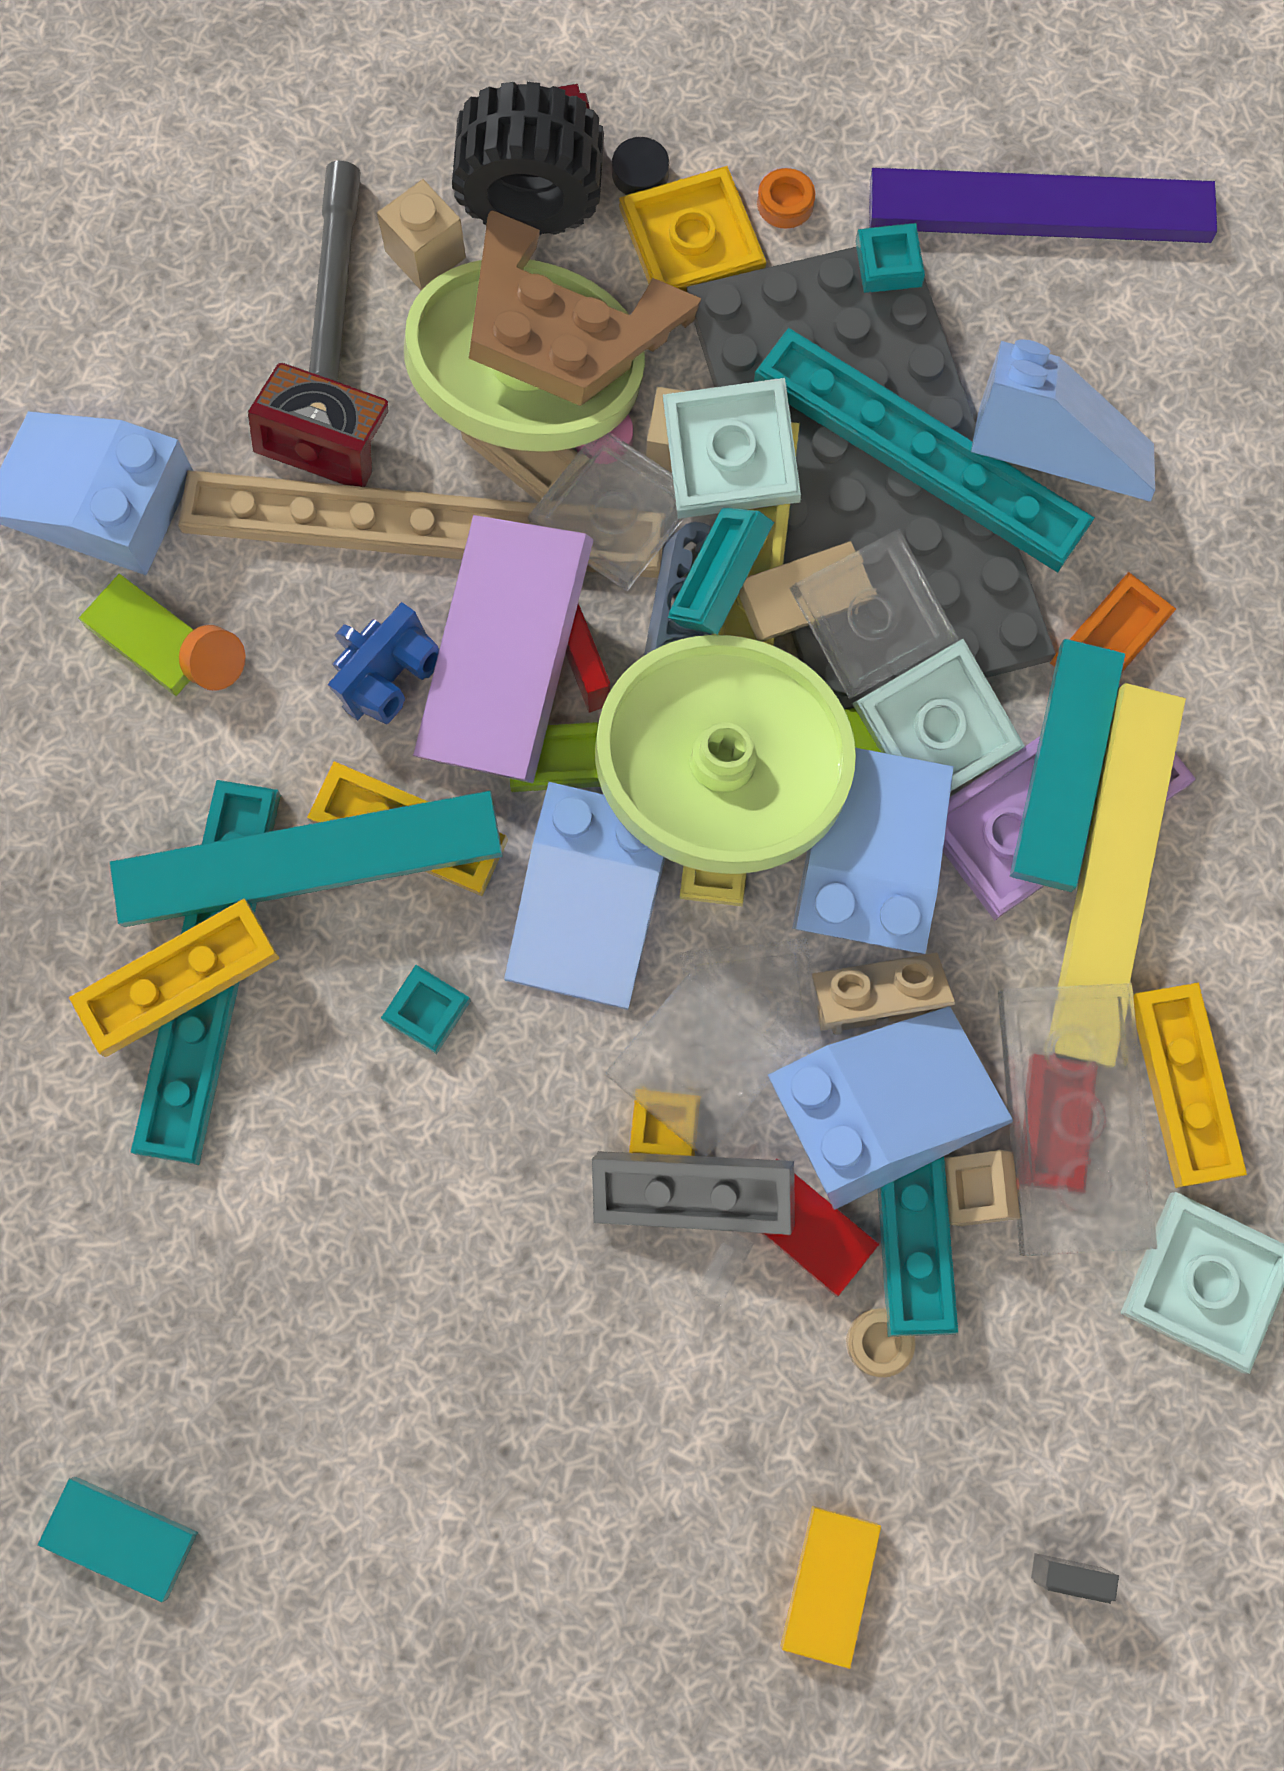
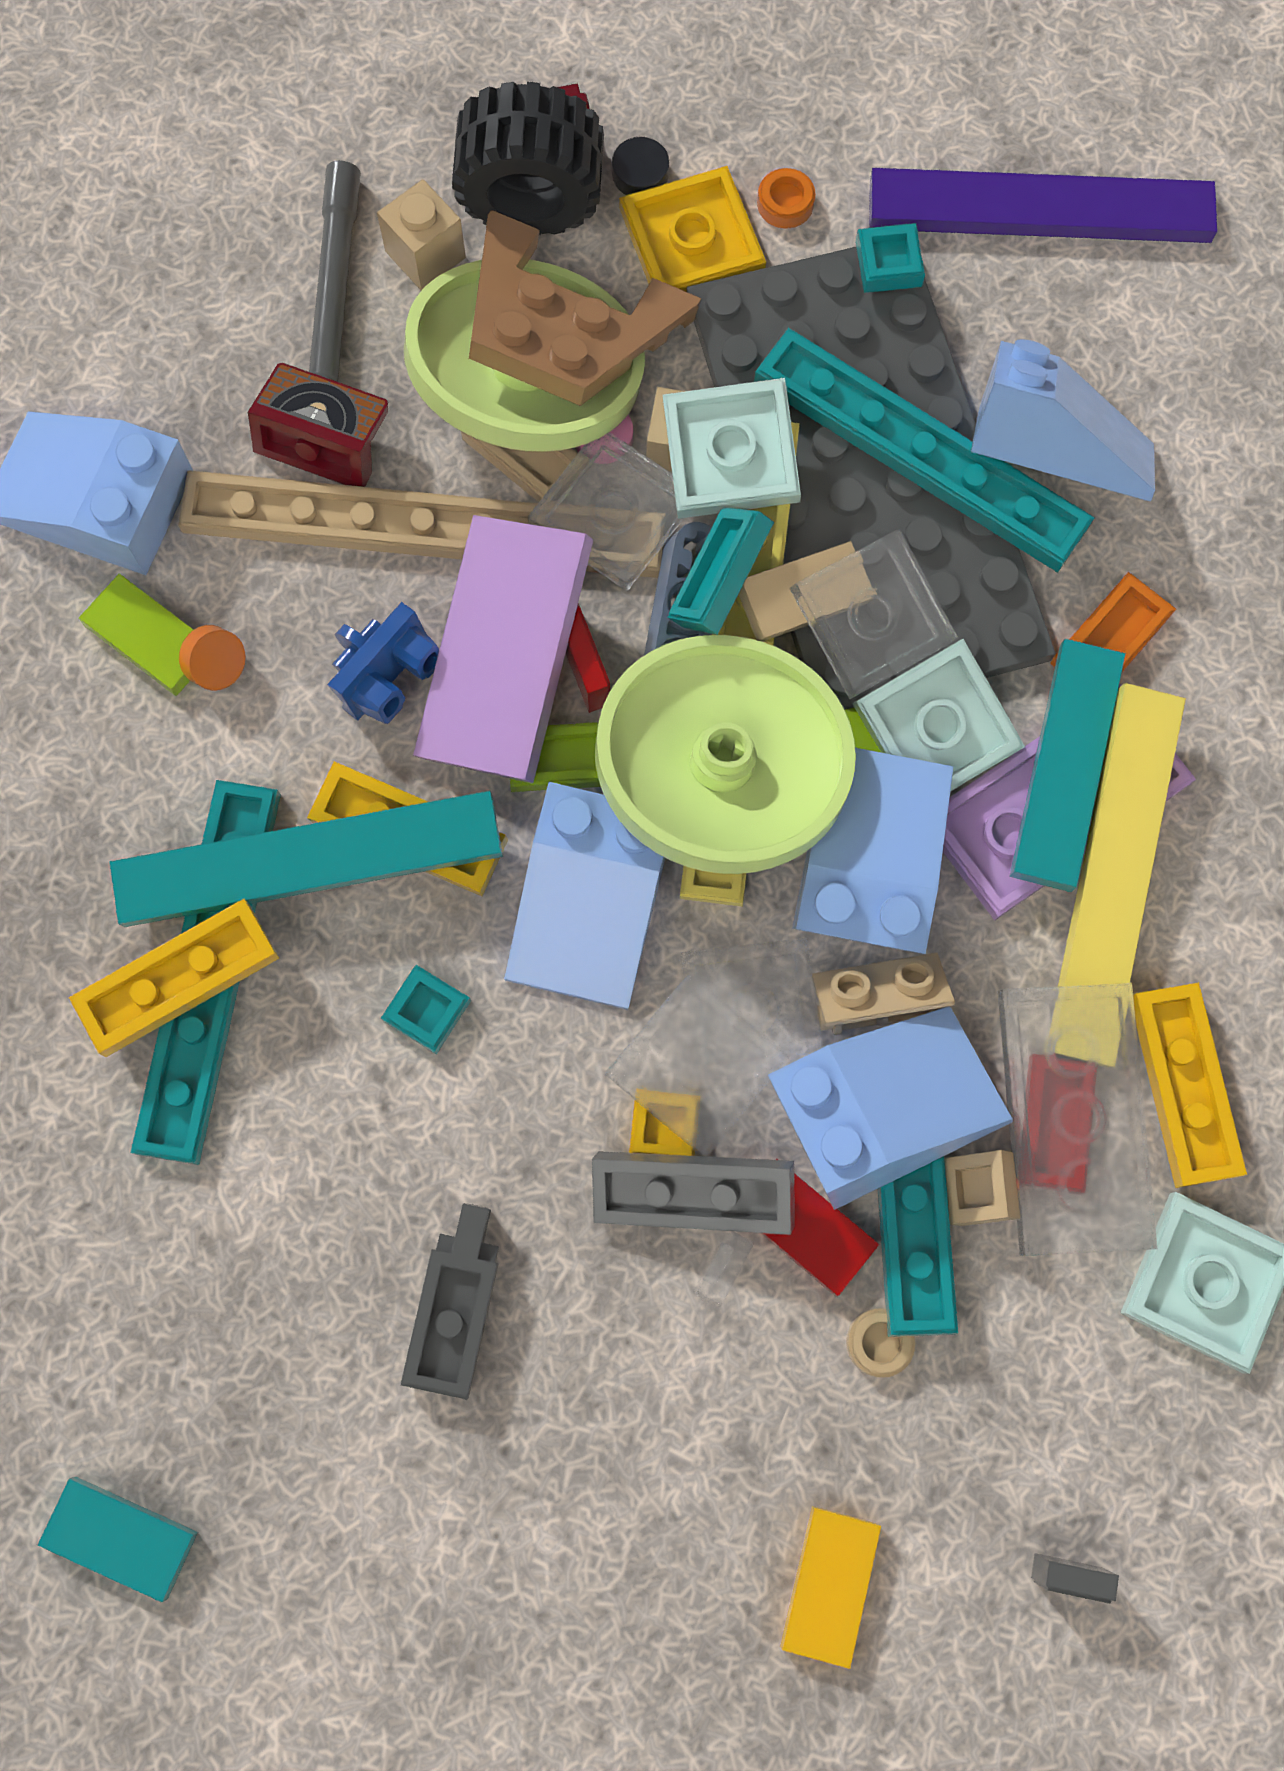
none -> dark grey hinge [401,1203,499,1400]

